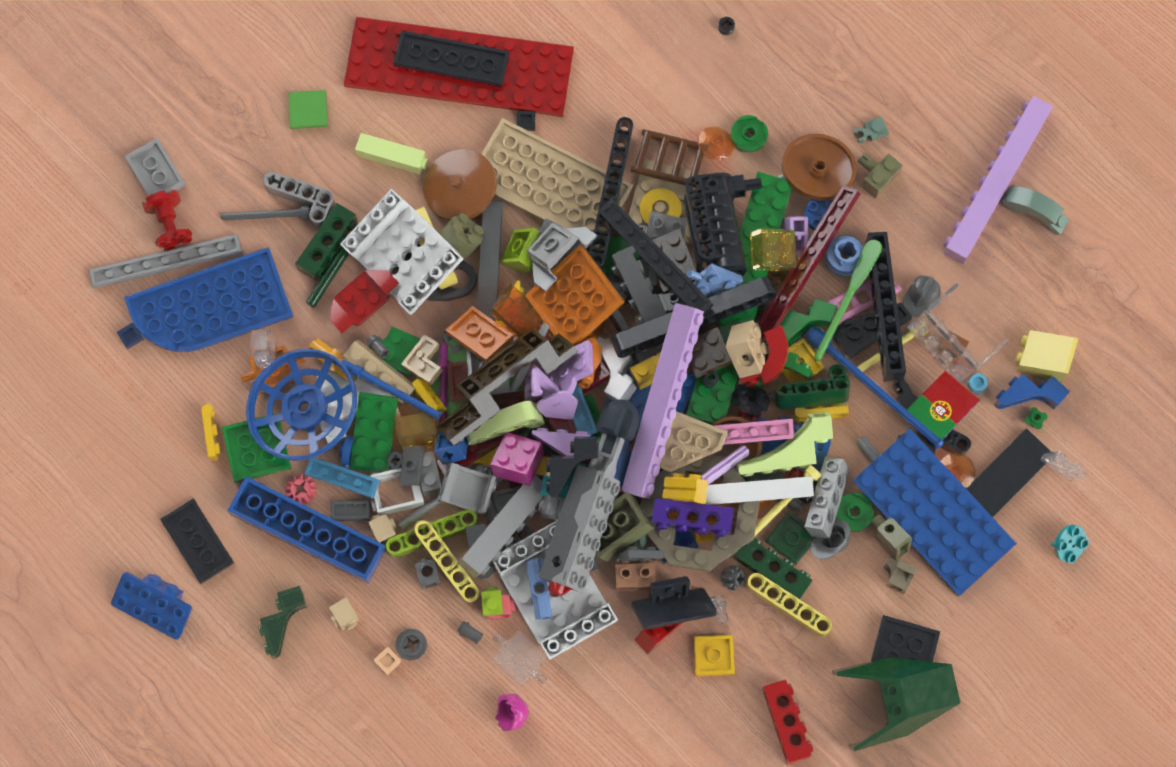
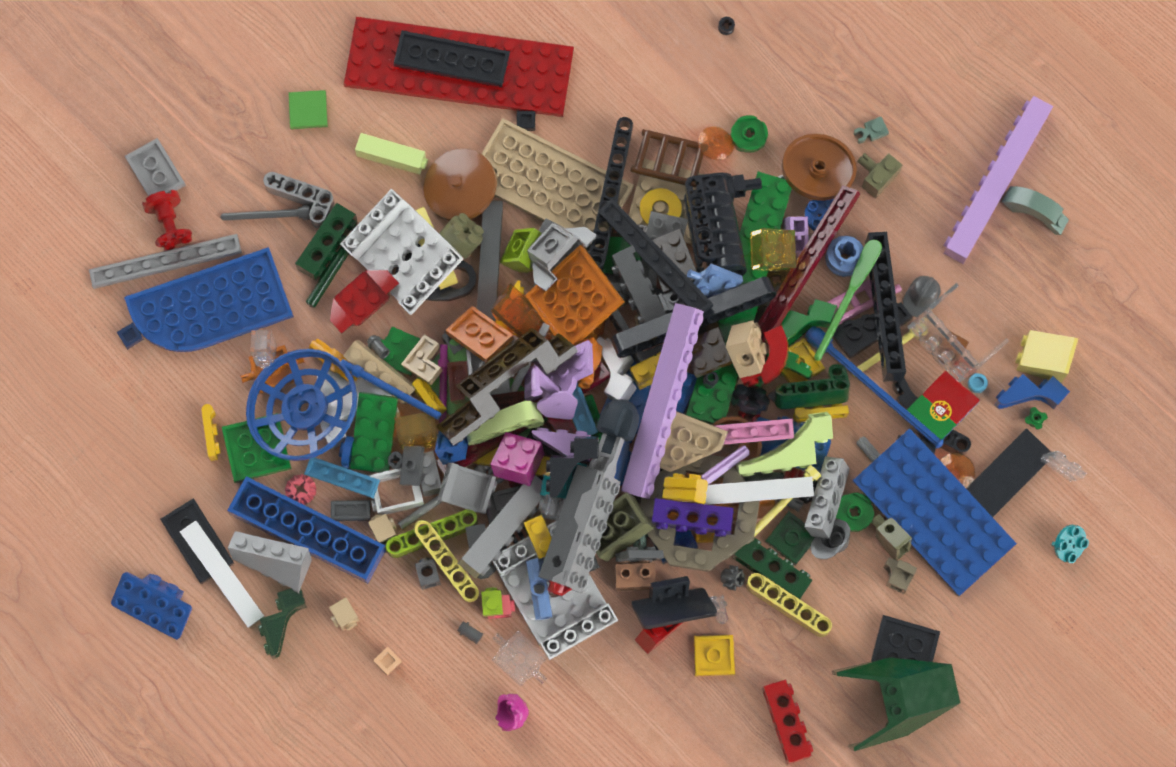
dark grey gear [395,629,427,661] -> none
none -> white tile [180,521,264,628]
none -> light grey wedge [228,531,312,593]
none -> yellow plate [523,515,552,559]

